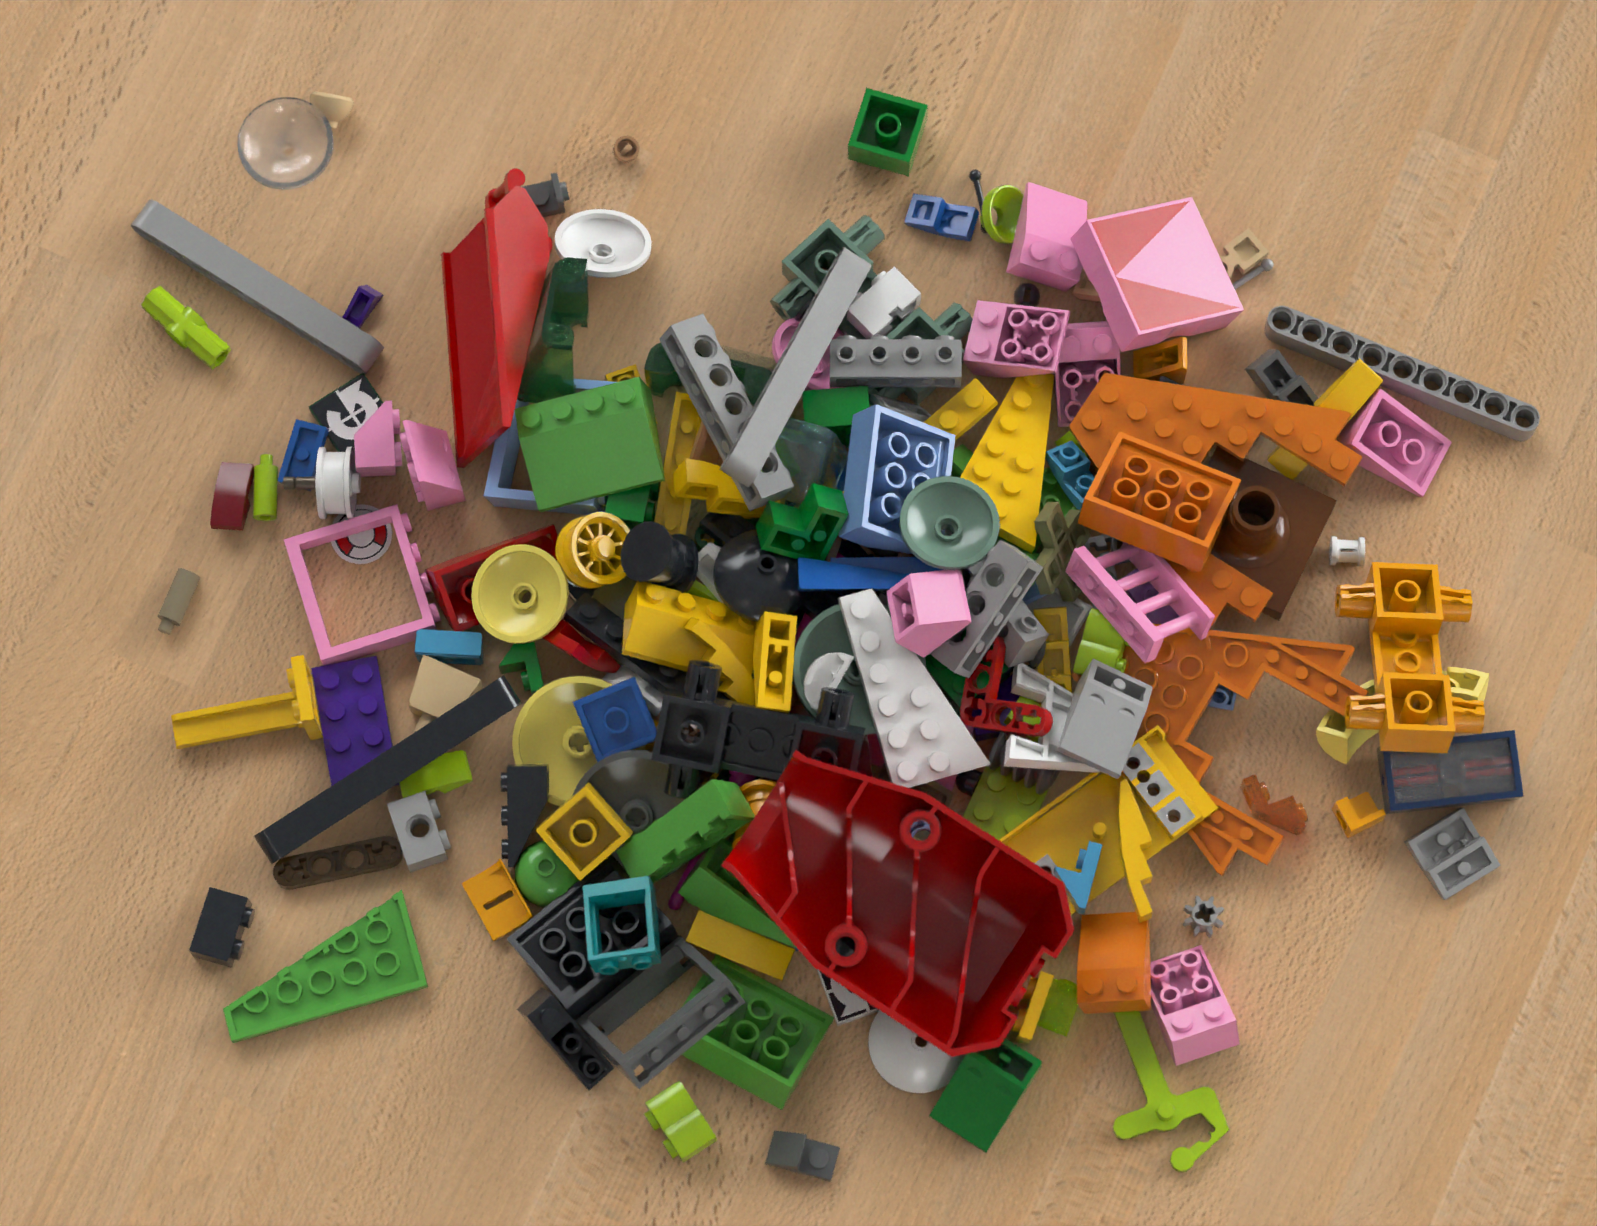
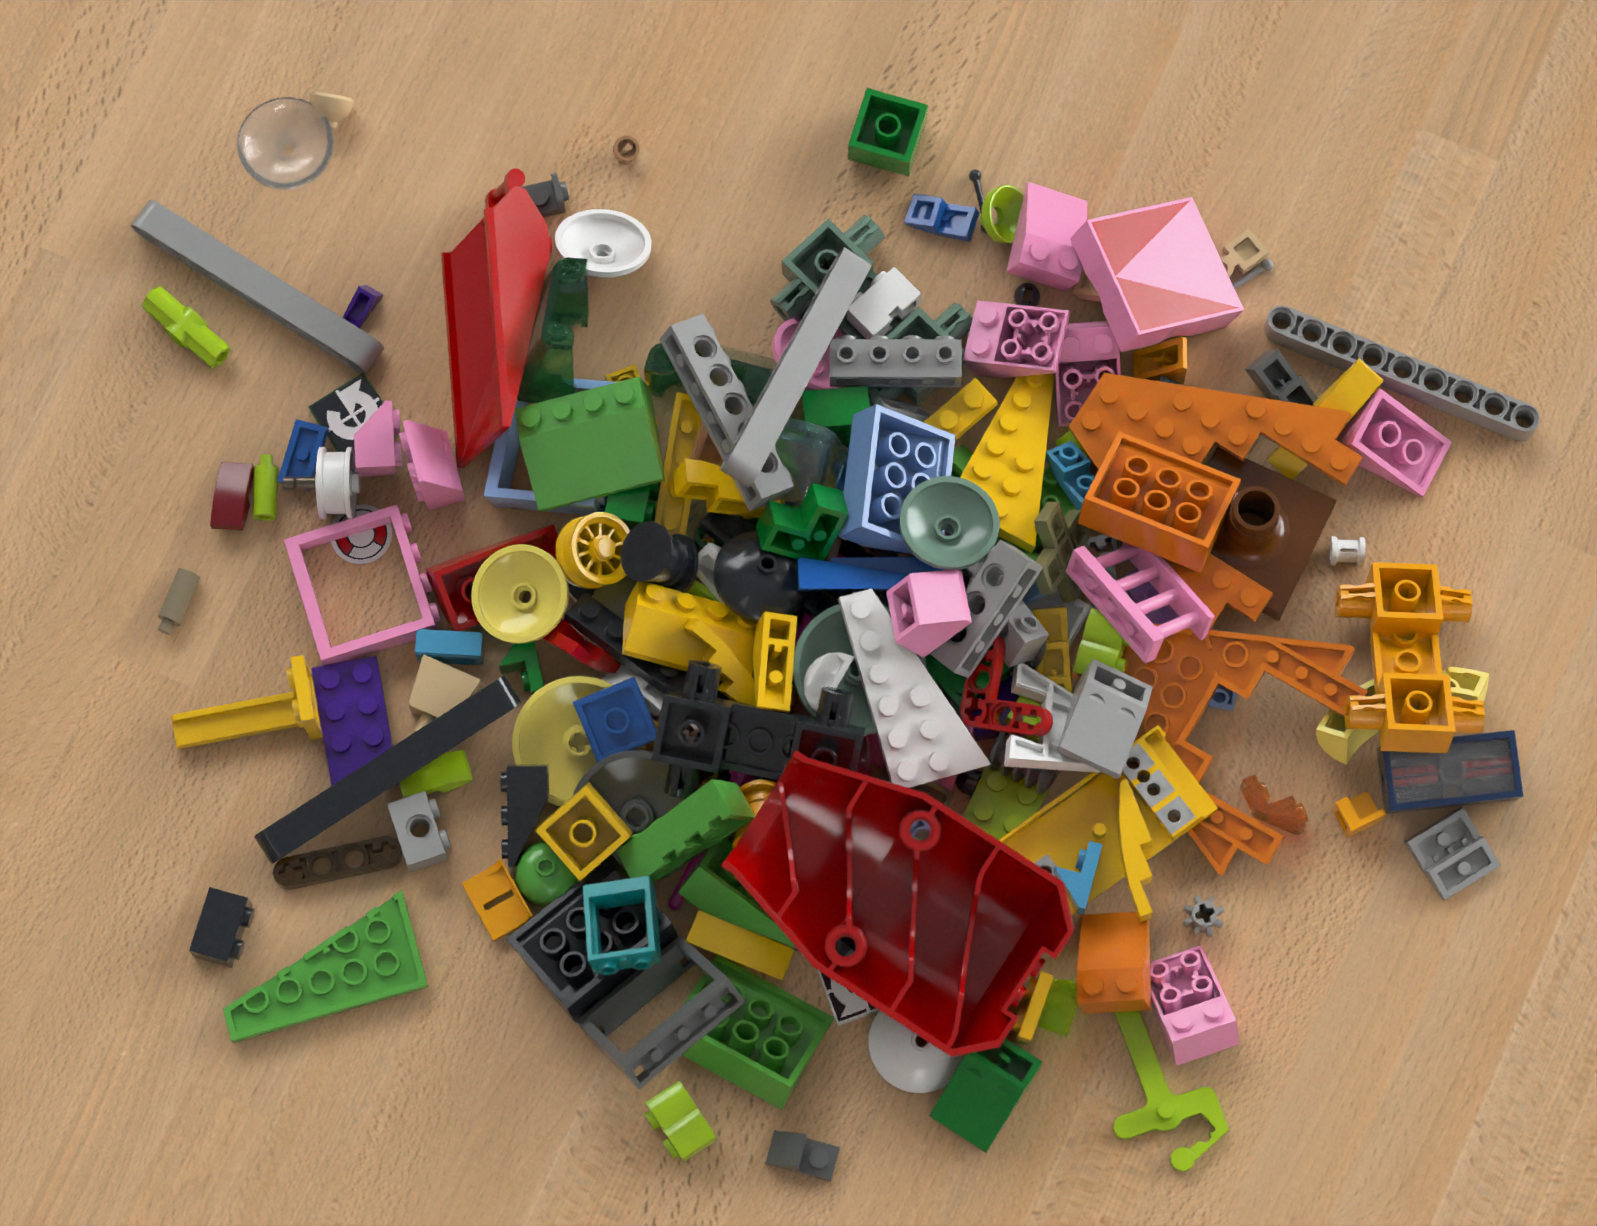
black slope [517,987,614,1090] -> none

